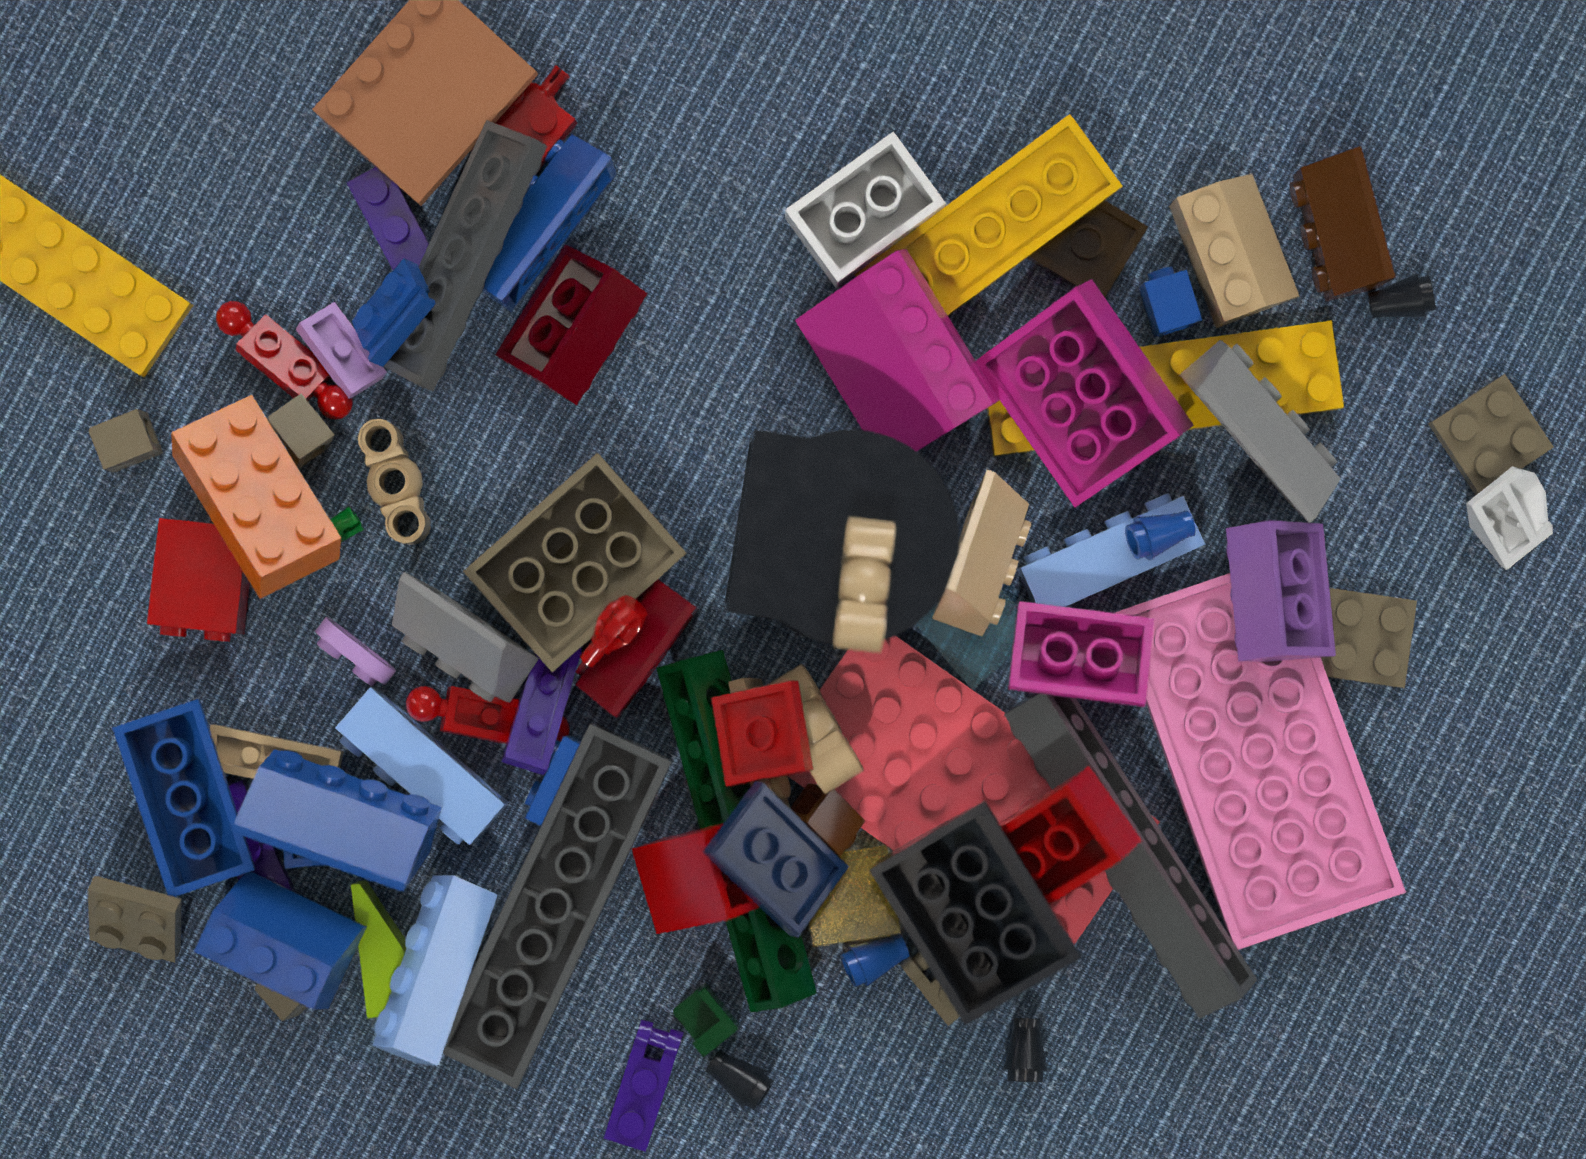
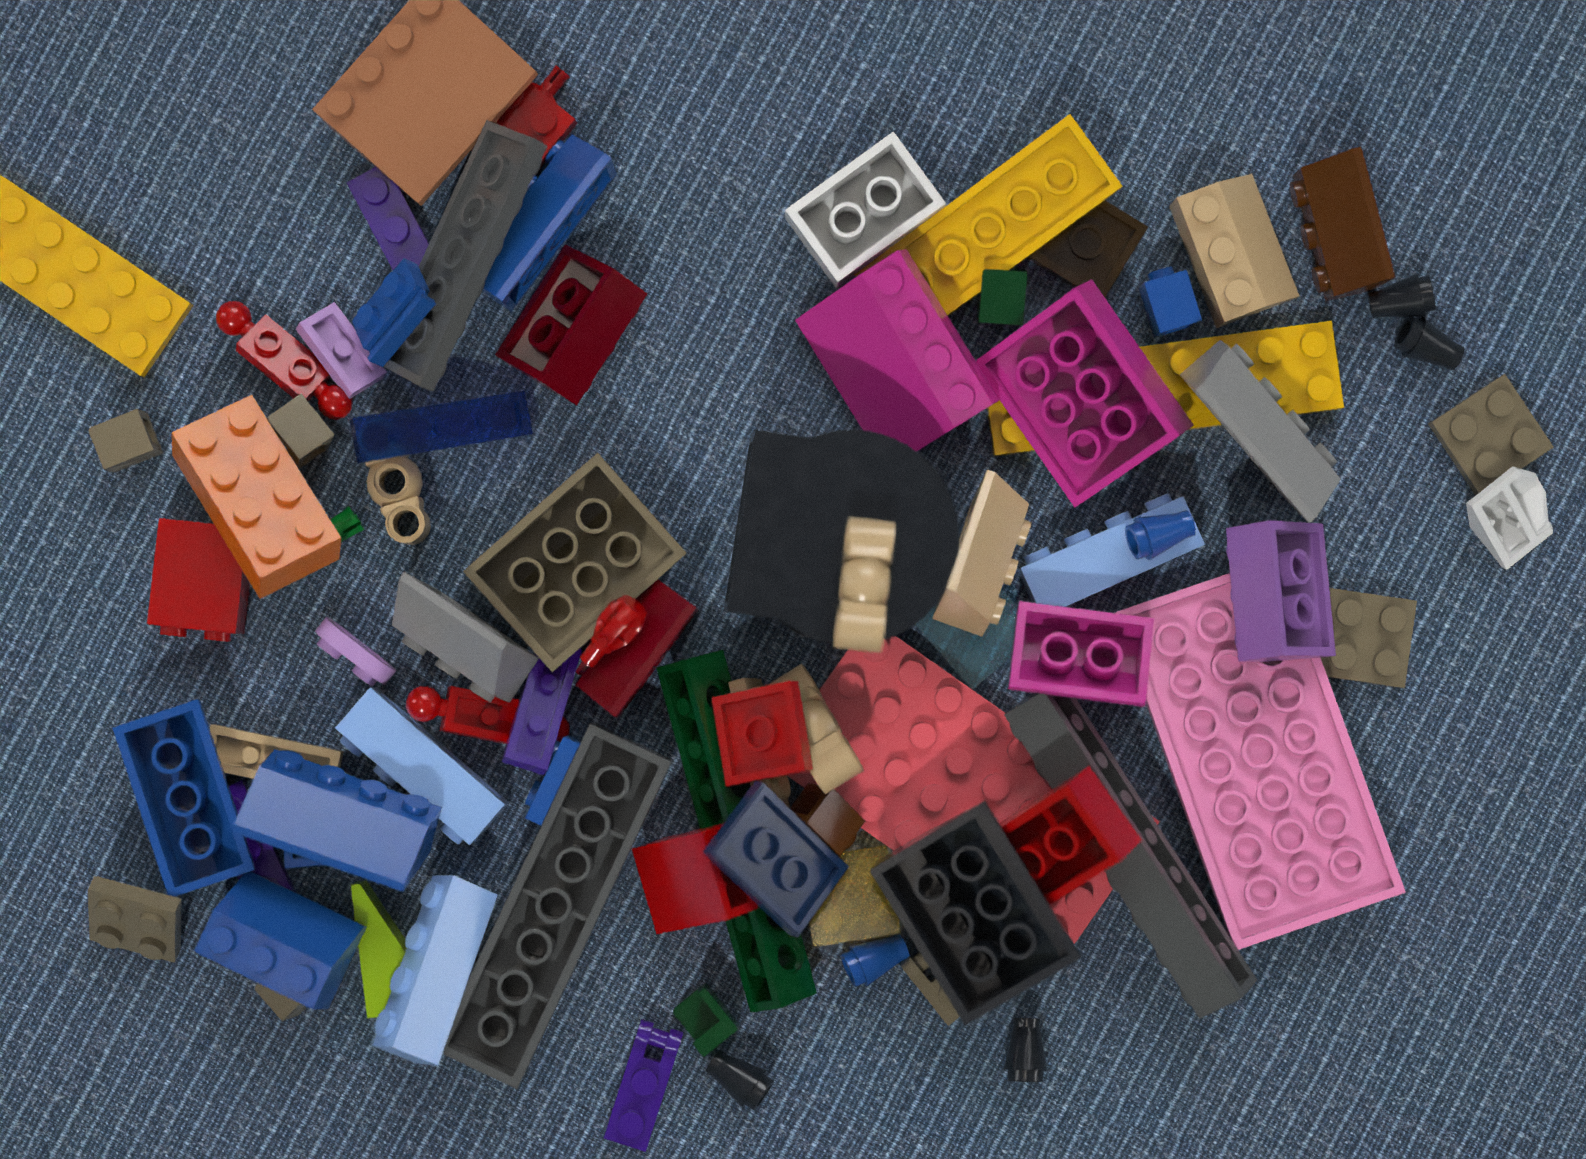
none -> clear blue plate [349,391,533,464]
none -> dark green panel [976,269,1027,325]
none -> black cone [1394,316,1465,370]

